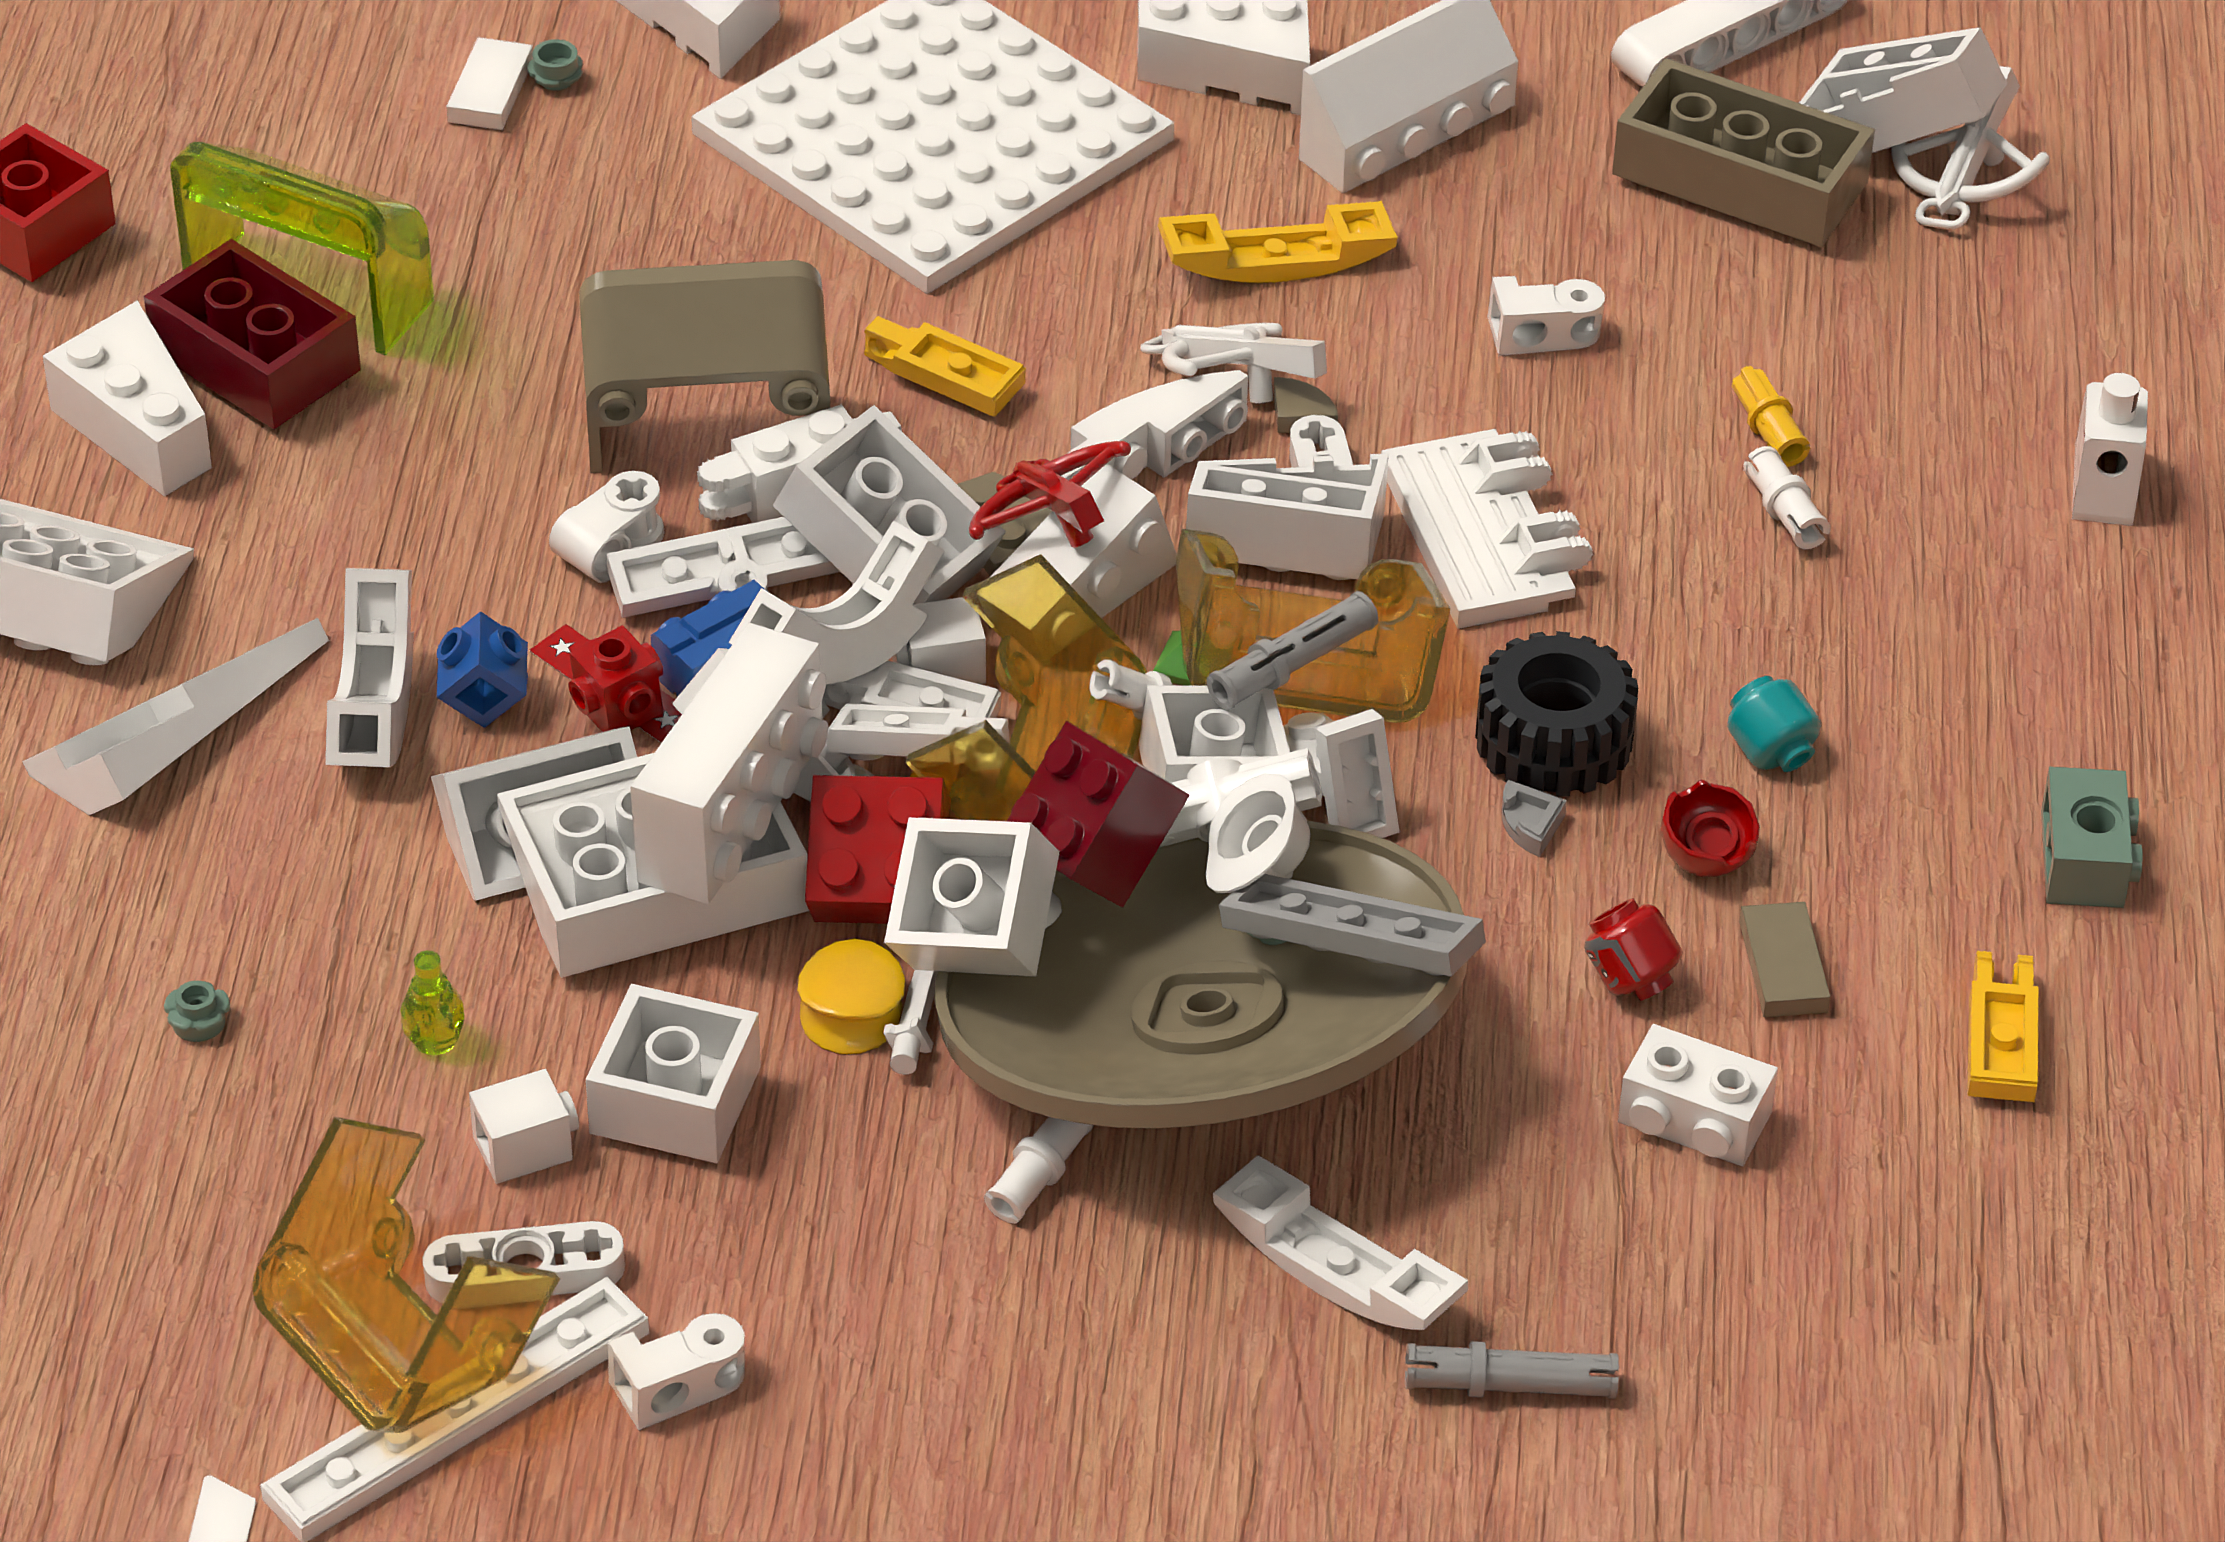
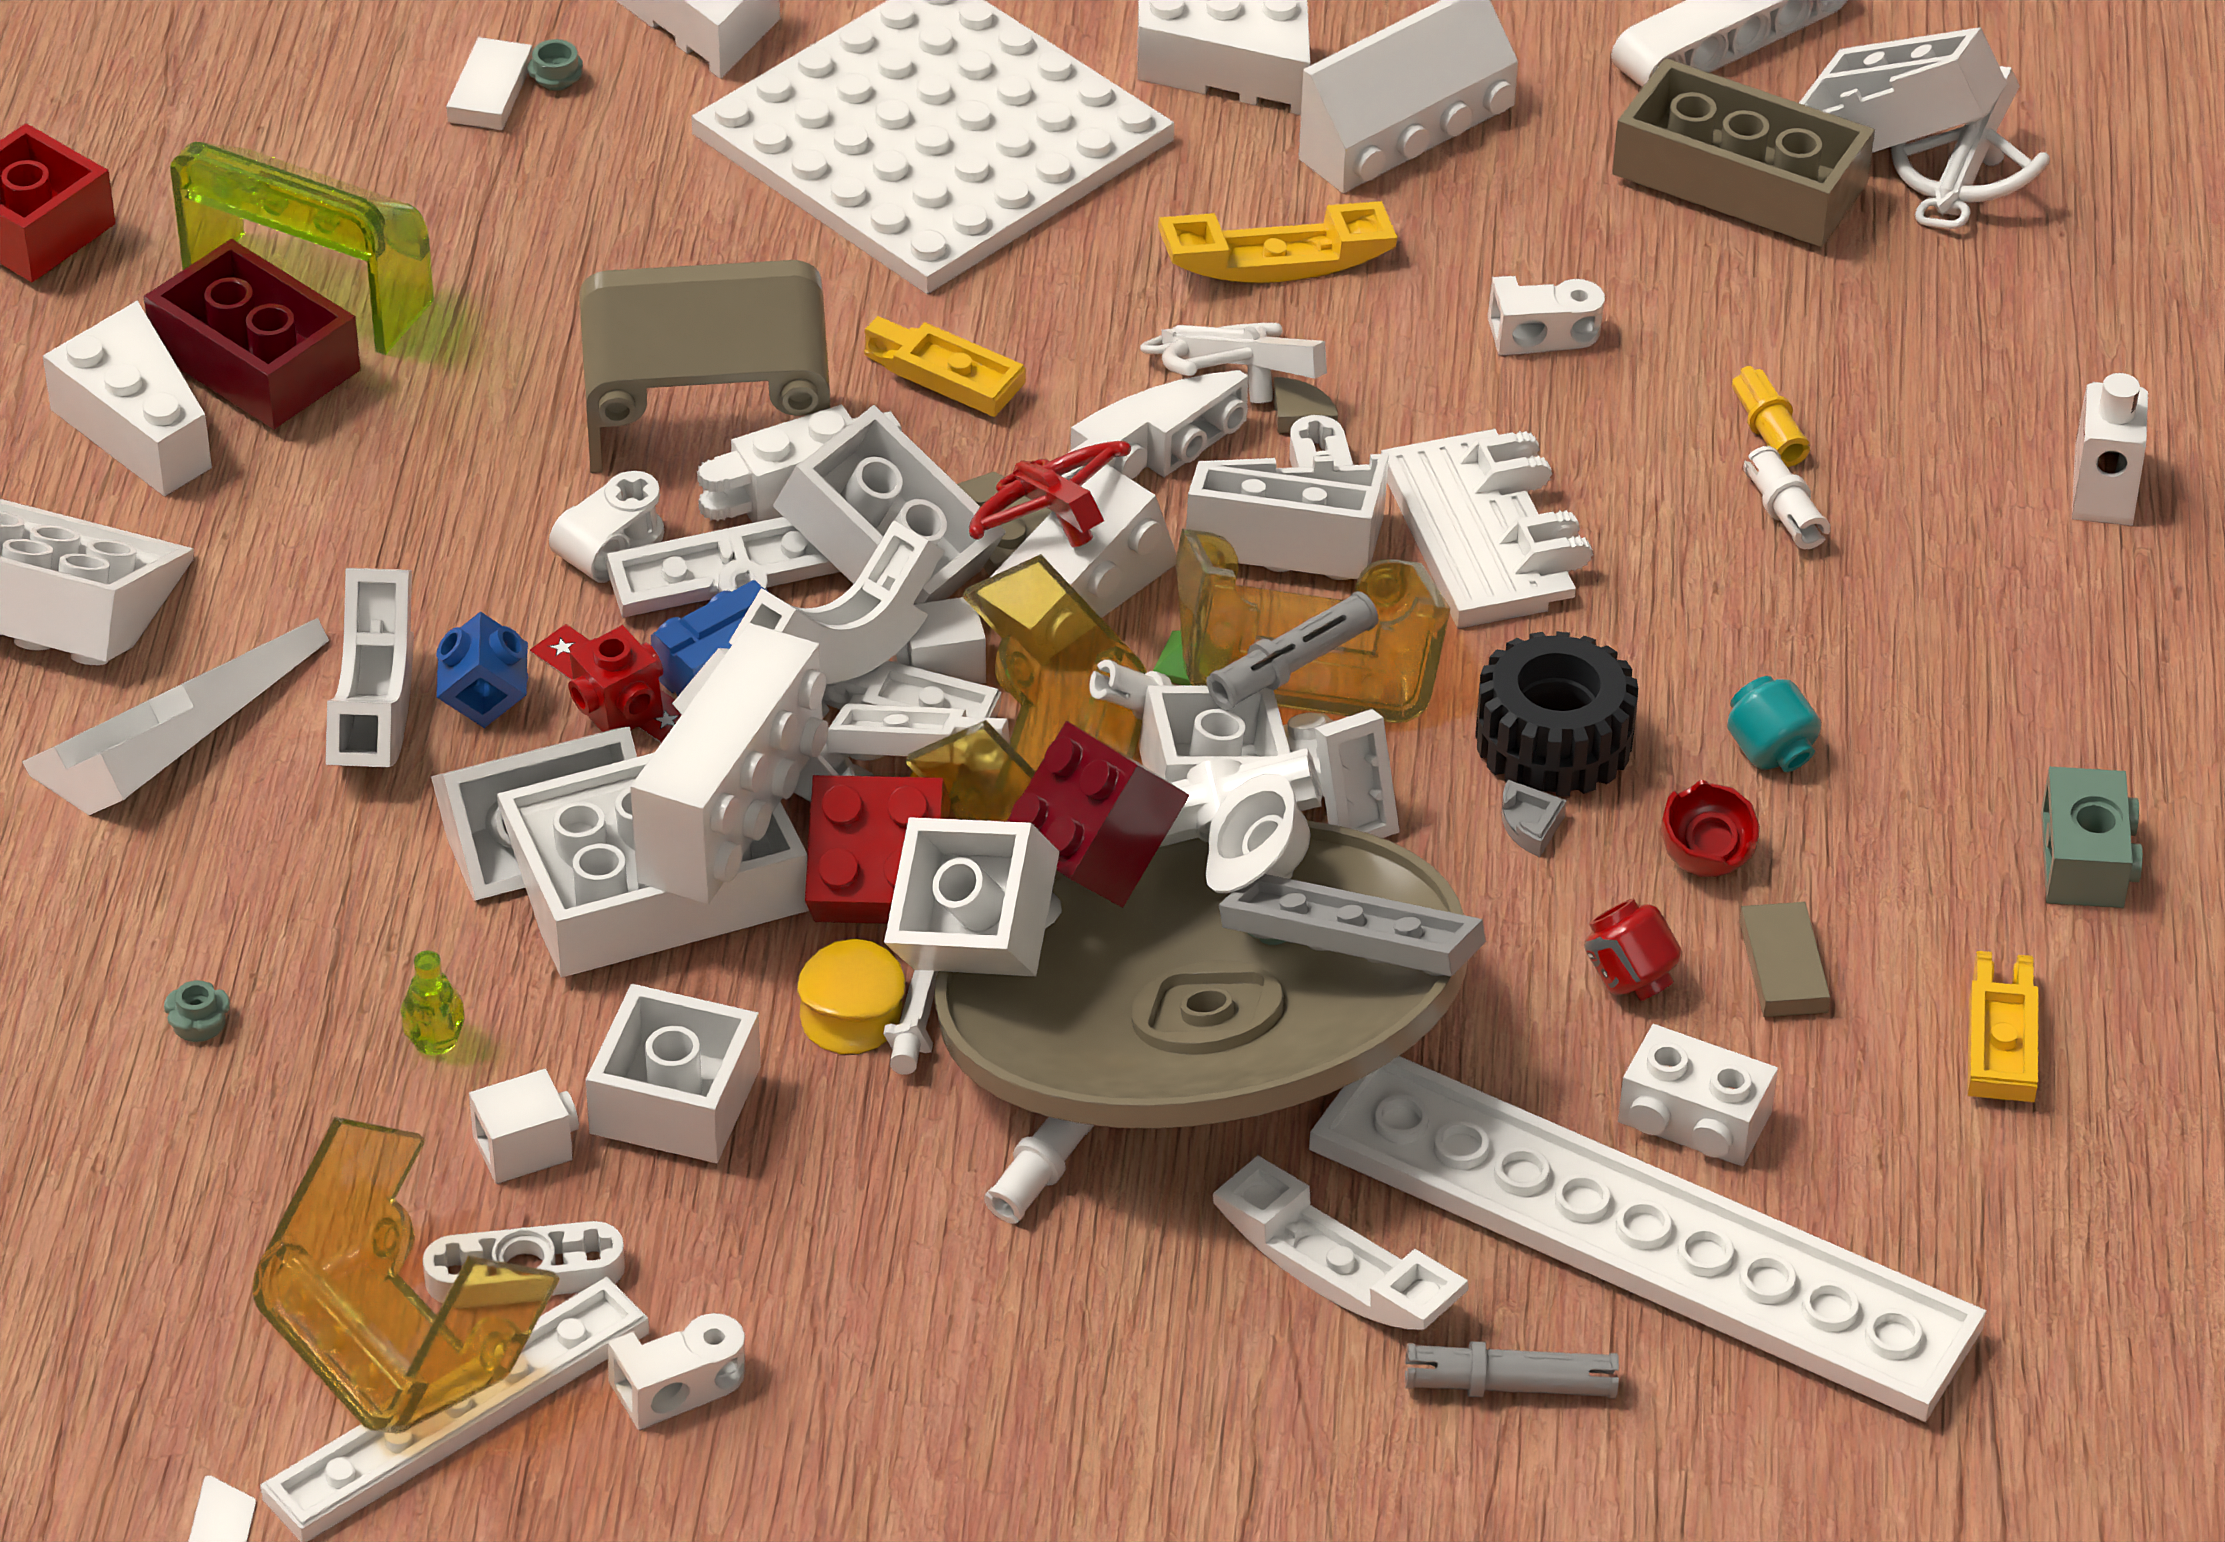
none -> white plate [1309,1056,1986,1422]

